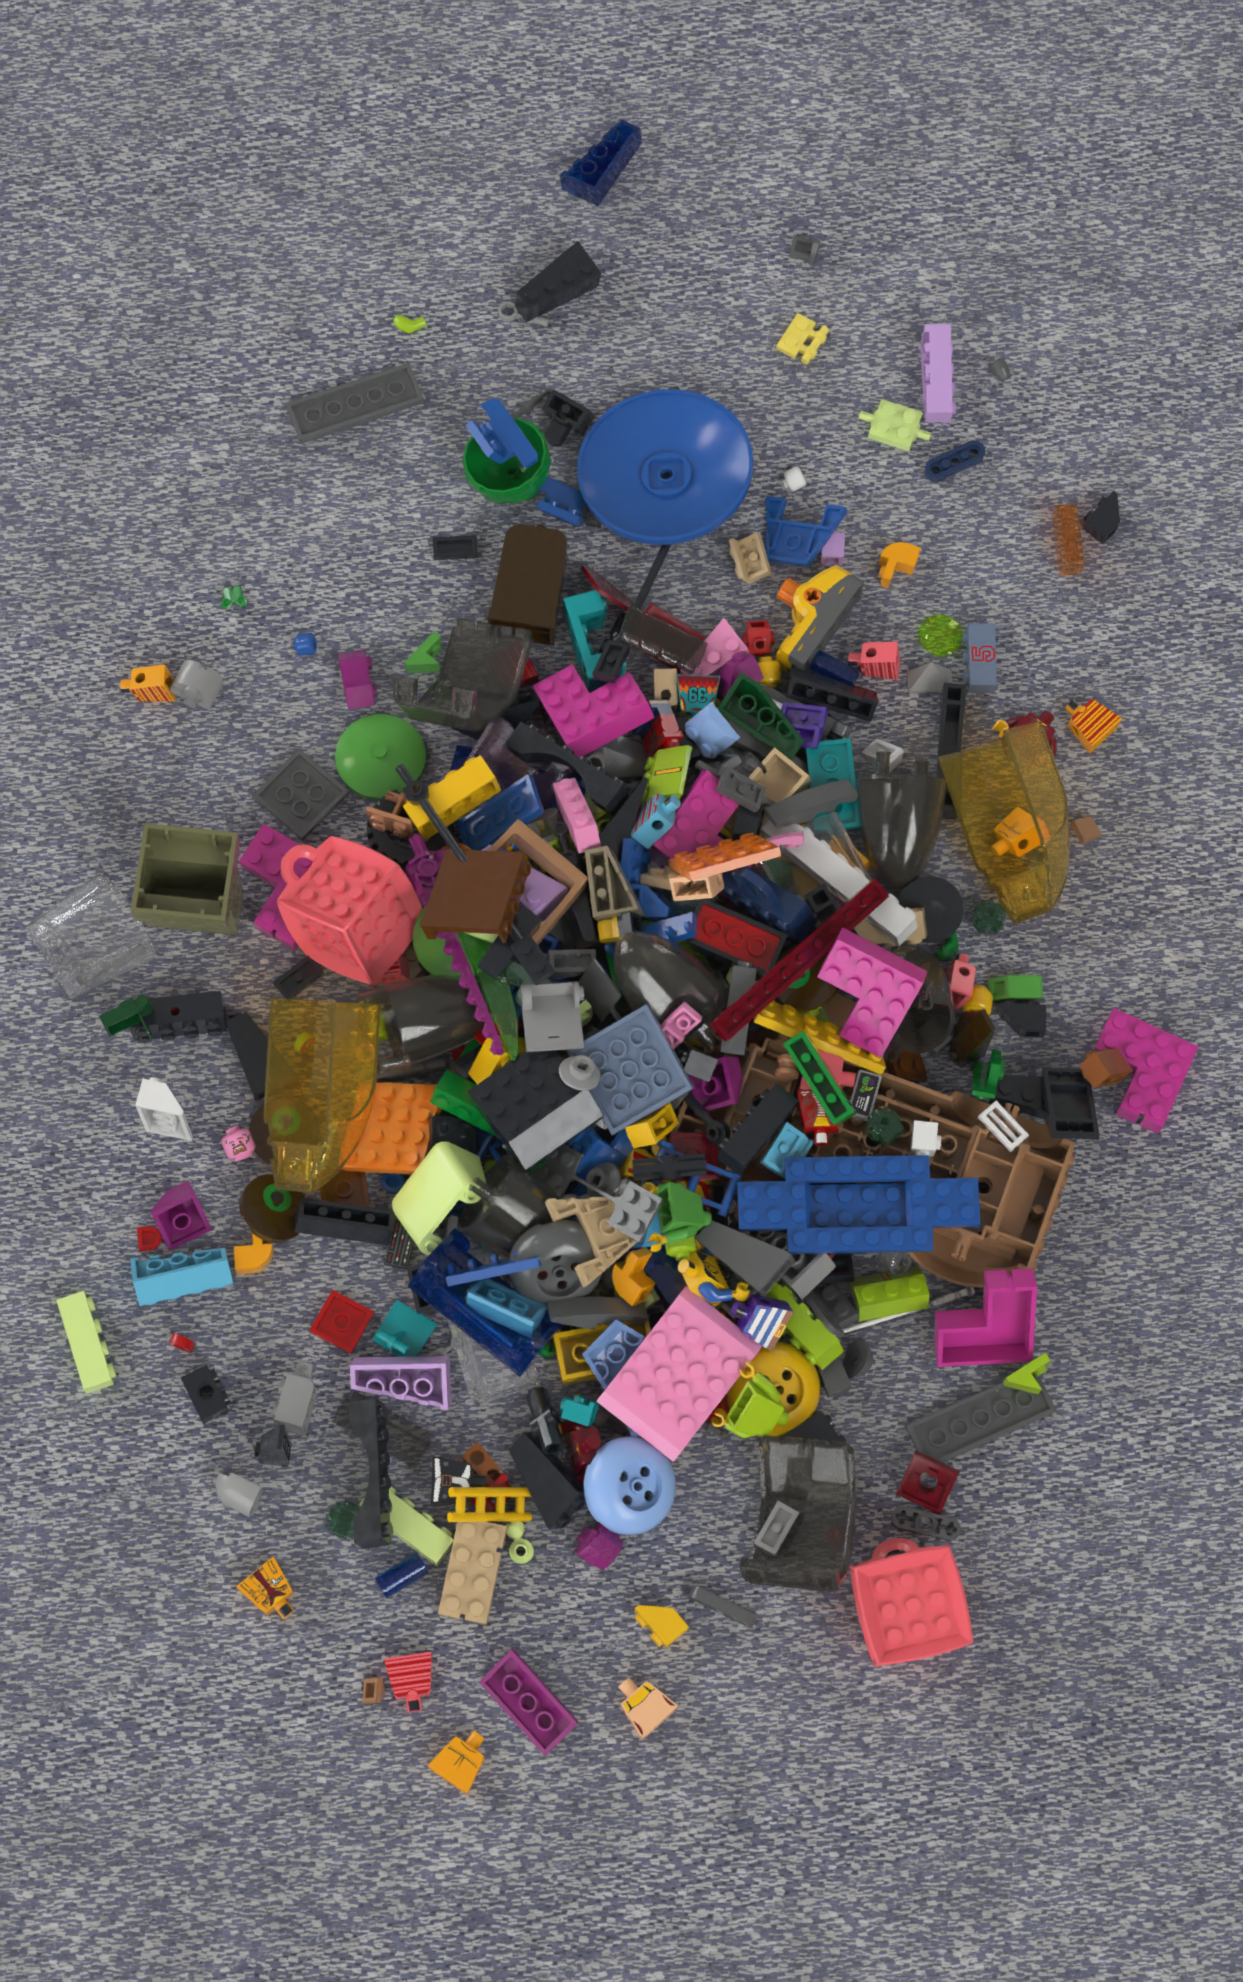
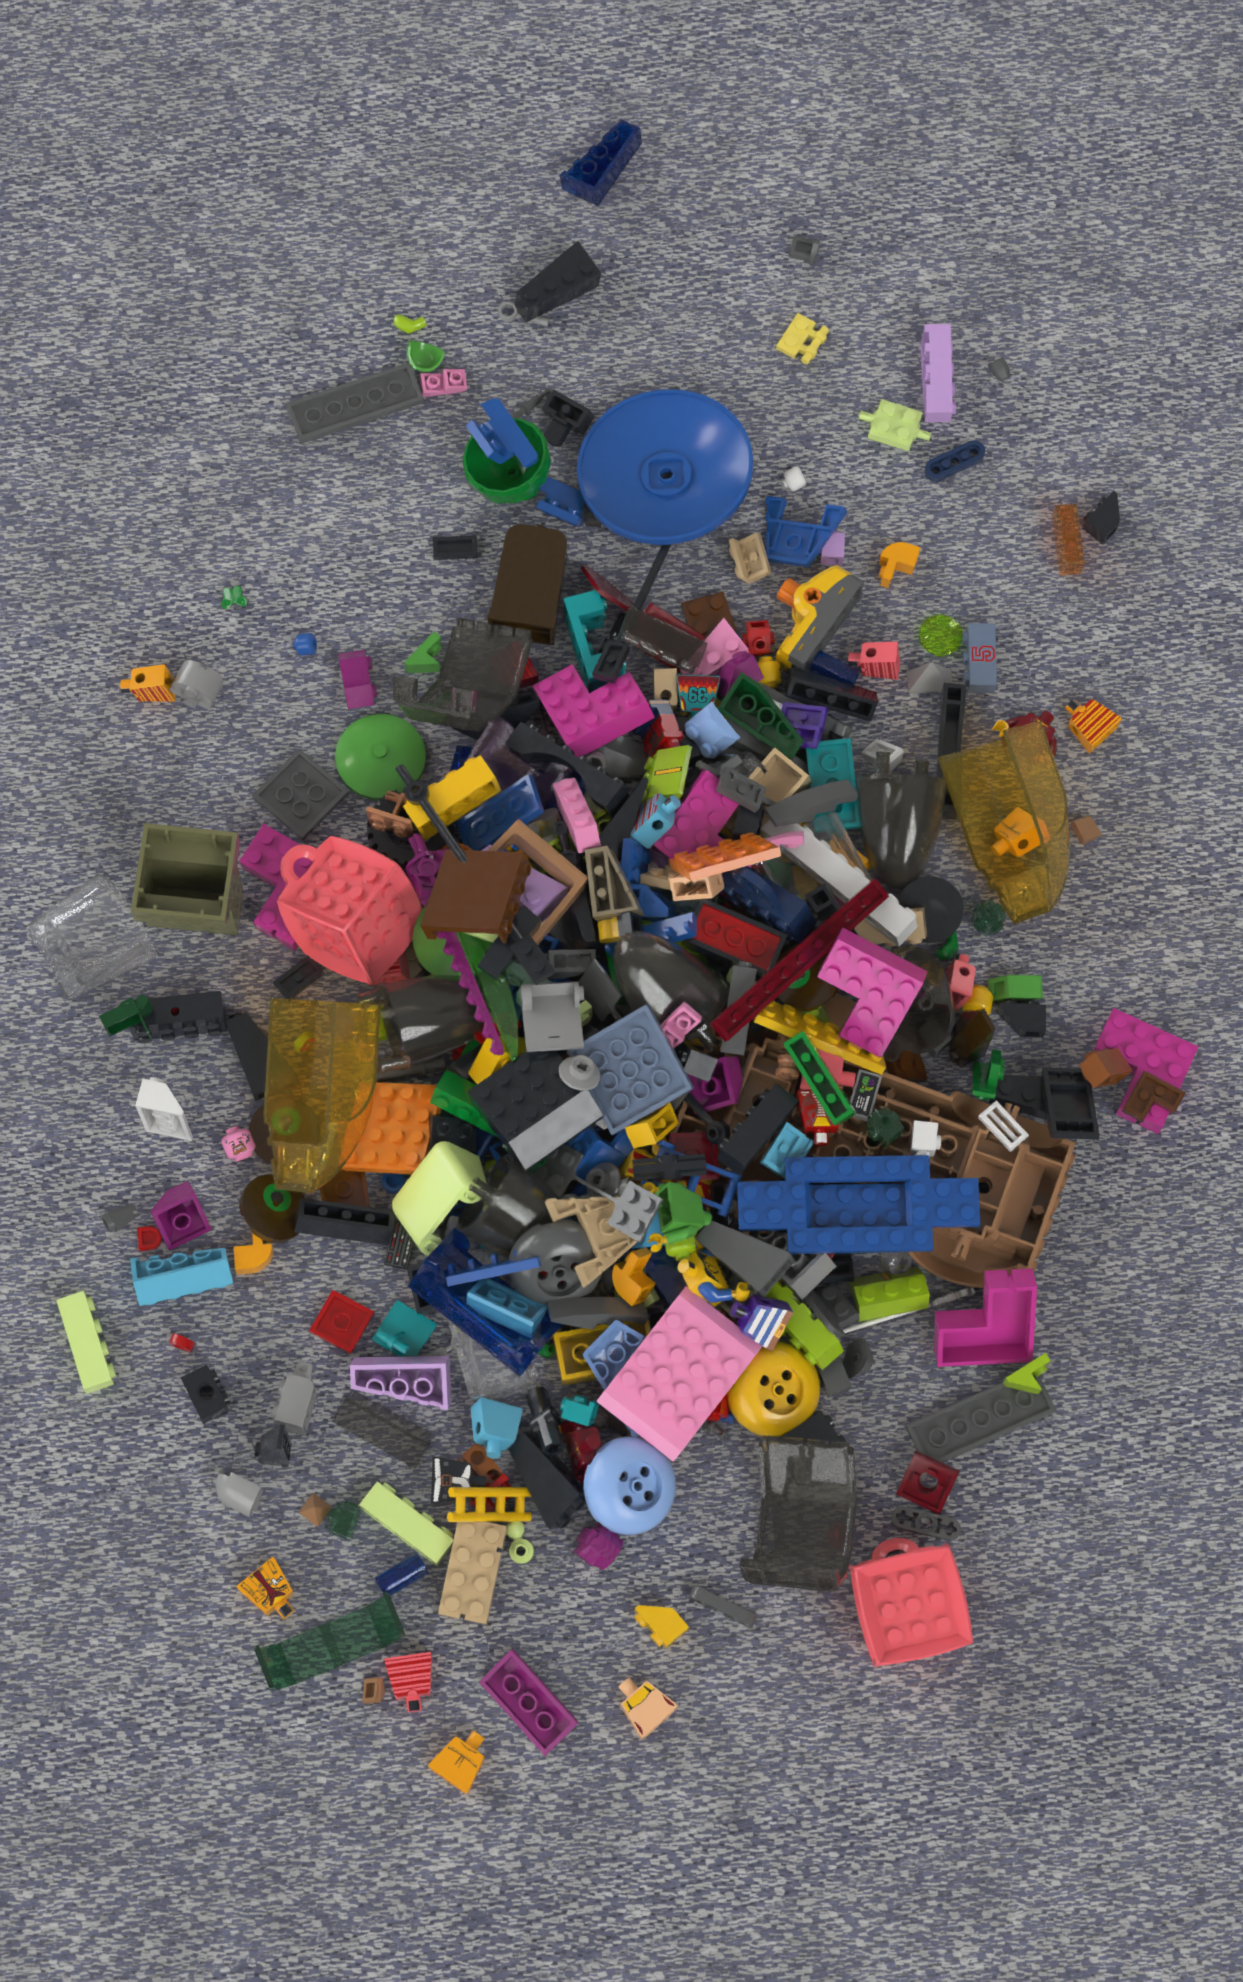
black arch [349,1398,393,1549] -> none
lime torso [711,1360,789,1438] -> none
light grey plate [754,1501,799,1556] -> none
none -> dark grey cone [101,1203,139,1233]
none -> clear green windscreen [254,1592,406,1692]
none -> medium nougat slope [298,1493,333,1527]
none -> bright green helmet [406,340,445,373]
none -> bright pink slope [419,369,467,397]
none -> medium azure torso [471,1397,523,1459]
none -> reddish brown plate [681,592,737,638]
none -> reddish brown tile [1122,1070,1186,1123]

